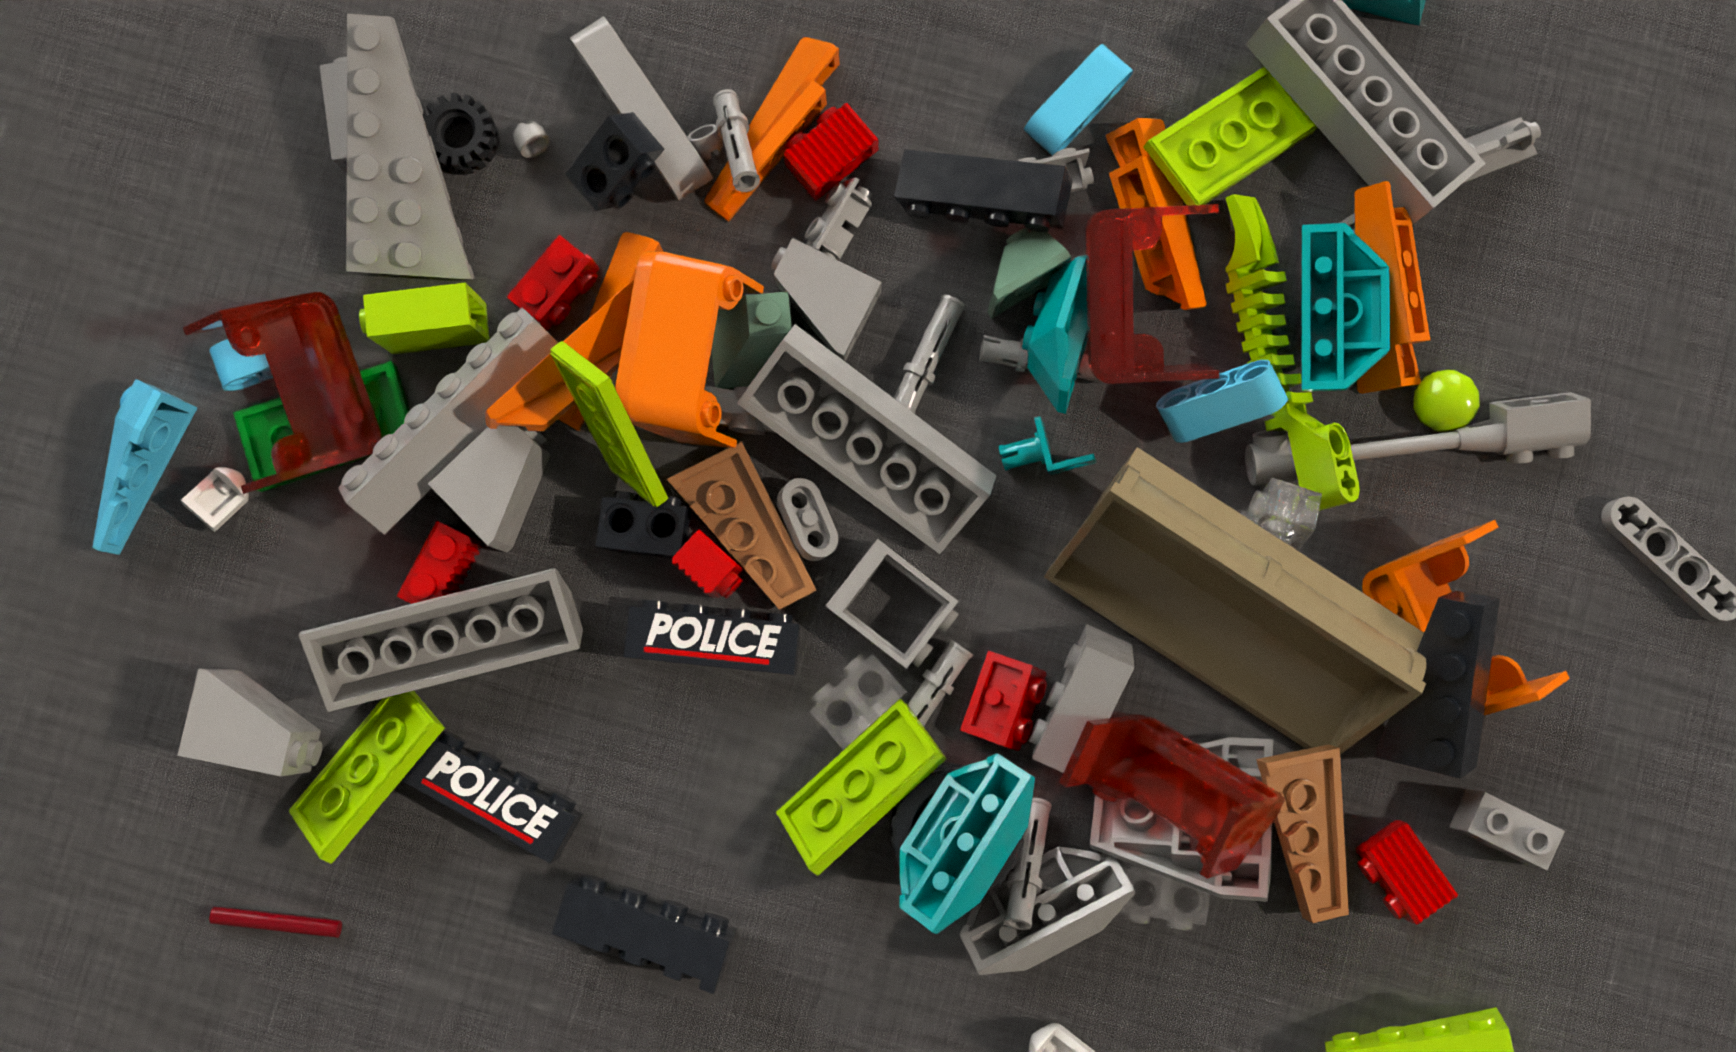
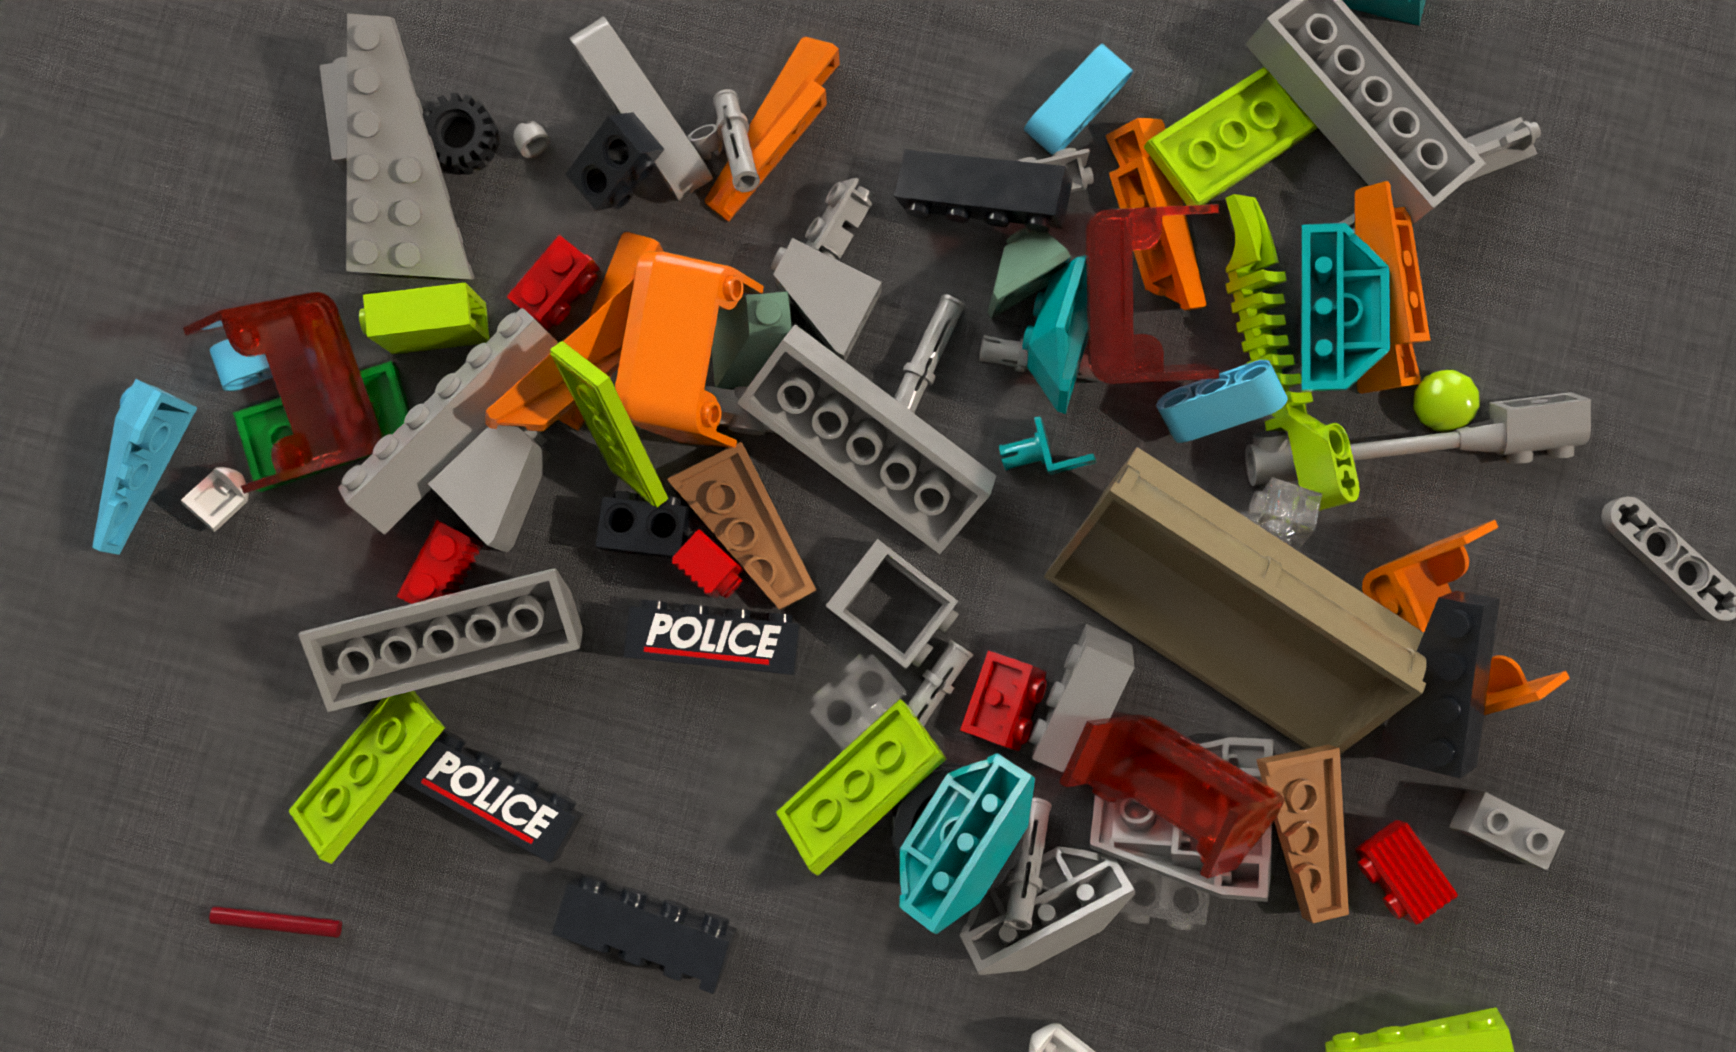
light grey slope [177,669,322,777] -> none
light grey plate [777,478,838,561] -> none
red brick [783,103,879,201] -> none

